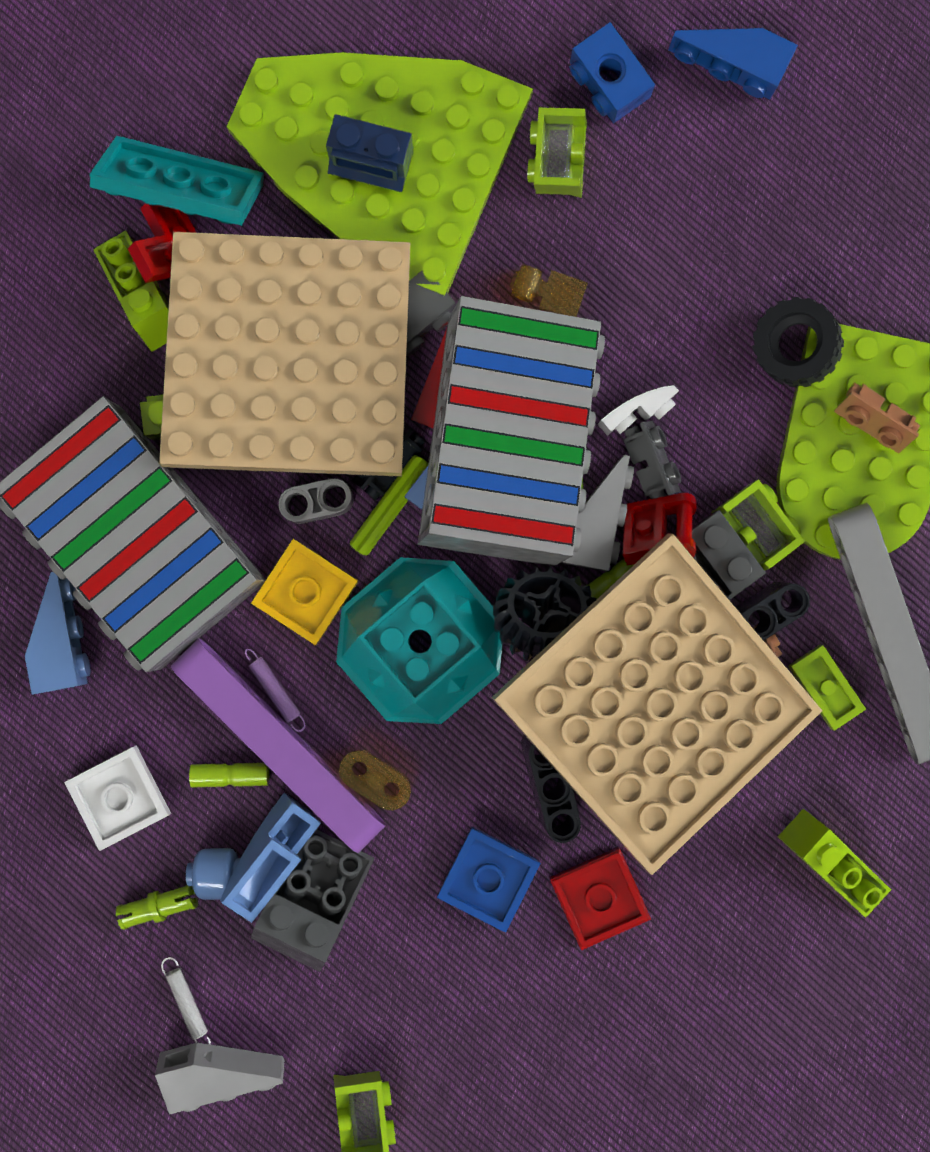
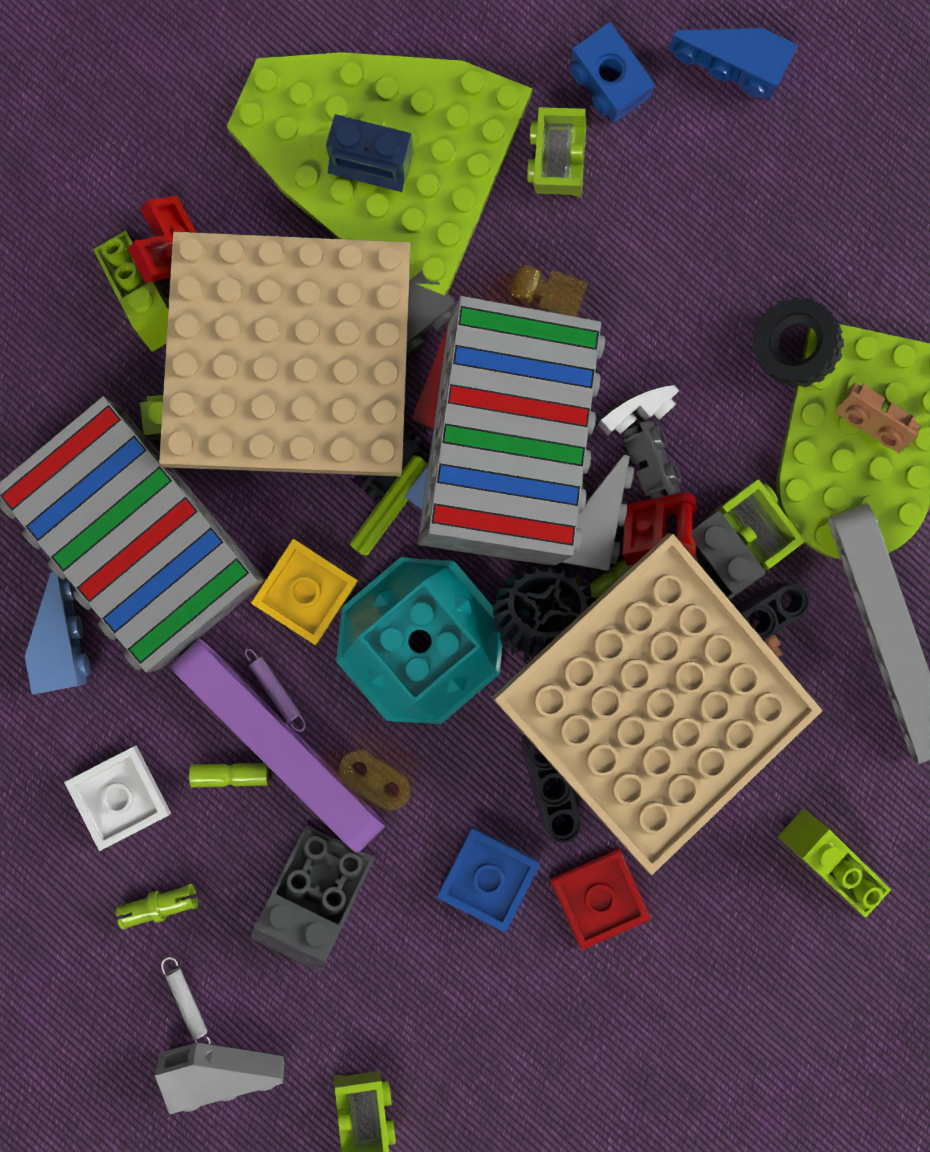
teal plate [90,136,264,226] -> none
medium blue head [186,848,240,900] -> none
medium blue slope [220,793,321,923] -> none
light grey beam [279,479,354,524] -> none
lime plate [788,645,866,731] -> none

